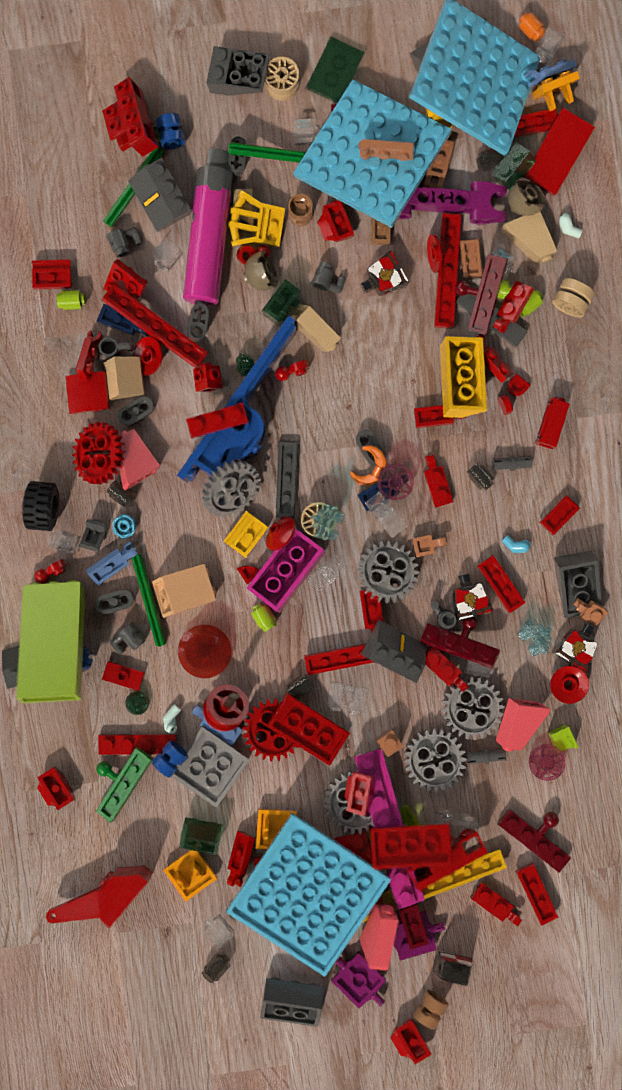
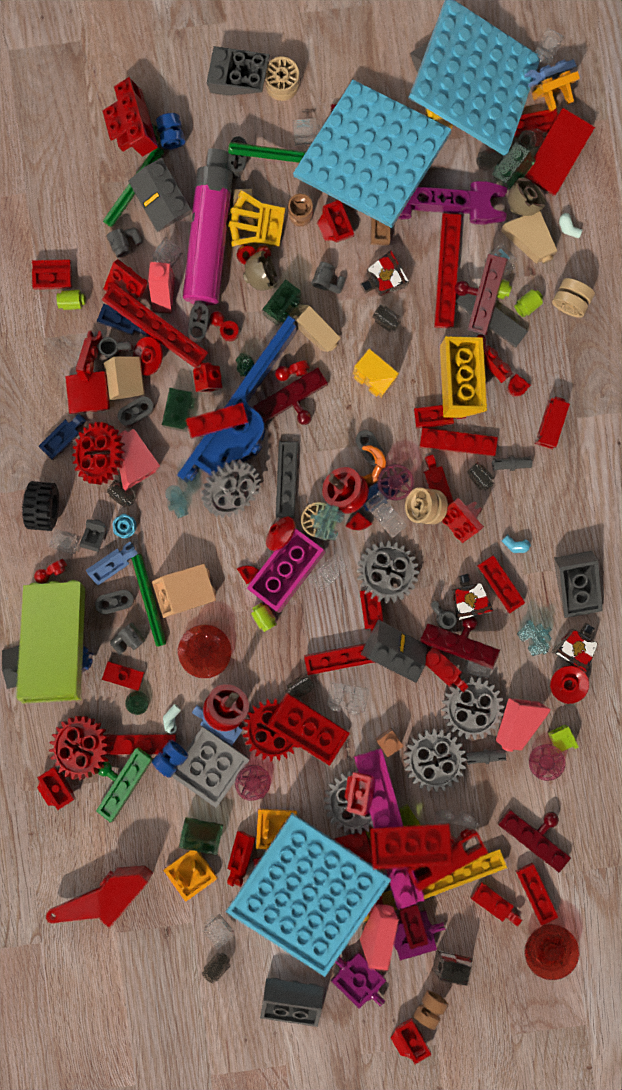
yellow plate [223,511,269,558] -> none
clear green tile [306,36,364,103] -> none
nougat plate [358,139,414,161] -> none
nougat plate [412,535,447,557] -> none
nougat plate [423,140,455,188] -> none
red dish [427,234,446,273] -> none
nougat plate [459,239,483,280] -> none
red plate [493,280,534,334] -> none
red tile [497,394,513,416] -> none
orange brick [519,12,547,42] -> none
red plate [539,495,580,536] -> none
nougat plate [573,598,608,626] -> none
none -> dark blue plate [38,414,87,460]
none -> red gear [49,716,111,780]
none -> coral slope [148,262,175,314]
none -> clear green brick [162,387,196,432]
none -> clear light blue hips [165,485,189,518]
none -> red plate [210,311,239,342]
none -> clear pink wheel [235,765,271,801]
none -> dark red plate [253,367,328,425]
none -> red wheel [322,467,369,514]
none -> red tile [346,512,372,531]
none -> yellow slope [353,349,399,398]
none -> clear smoke brick [372,305,401,332]
none -> tan wheel [405,488,448,525]
none -> red plate [419,428,498,457]
none -> red plate [442,497,484,543]
none -> clear smoke brick [518,128,544,150]
none -> clear red wheel [524,924,579,980]

